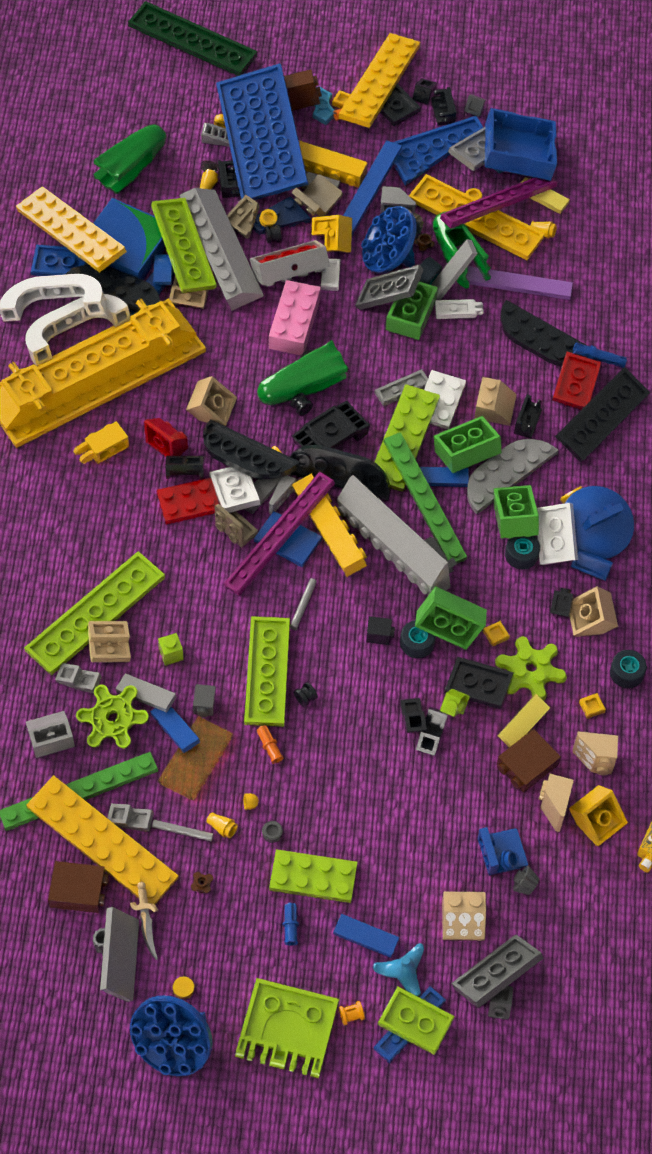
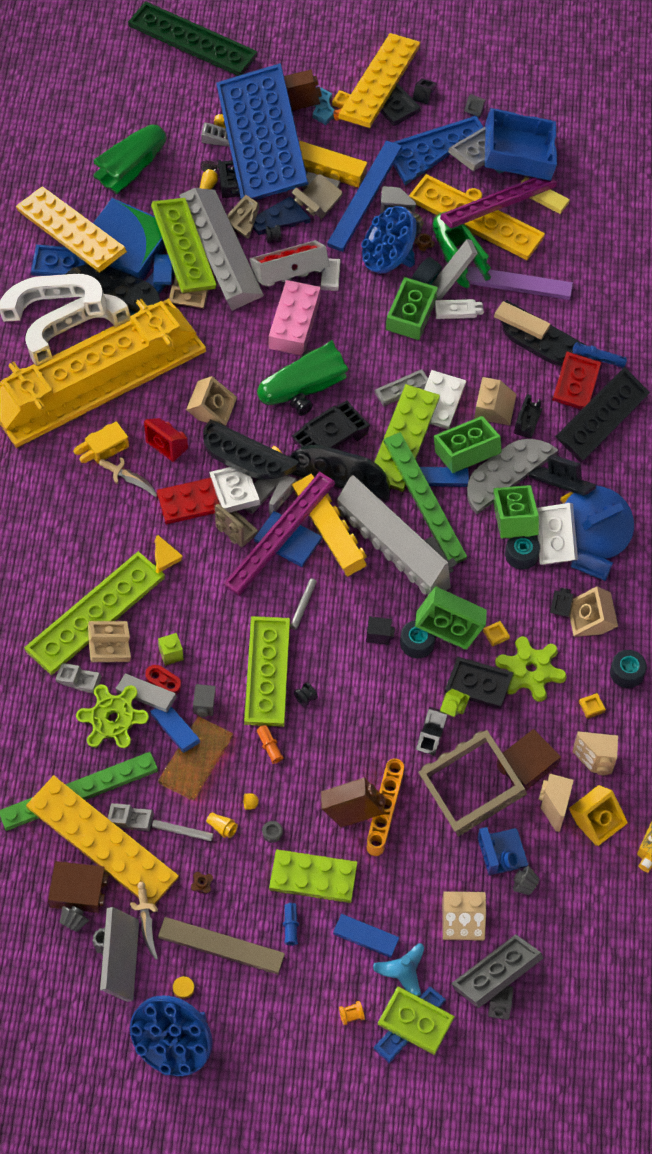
light grey slope [26,711,75,758] -> none
black hinge [165,456,204,479] -> none
lime hinge [235,978,339,1079] -> none
yellow tile [259,209,278,227] -> none
yellow panel [312,215,352,253] -> none
dark grey plate [355,265,424,310] -> none
black slope [400,698,427,733] -> none
black hinge [431,87,456,126] -> none
light yellow tile [497,694,550,748] -> none
yellow cone [530,221,557,239] -> none
none -> dark grey piece [60,906,89,932]
none -> piece [99,458,157,497]
none -> red plate [145,665,181,695]
none -> yellow tile [154,535,183,573]
none -> dark tan tile [158,917,285,975]
none -> reddish brown brick [321,777,386,828]
none -> light orange beam [367,759,404,856]
none -> dark tan window [418,730,527,837]
none -> tan tile [494,301,550,340]
none -> black bracket [529,454,596,496]

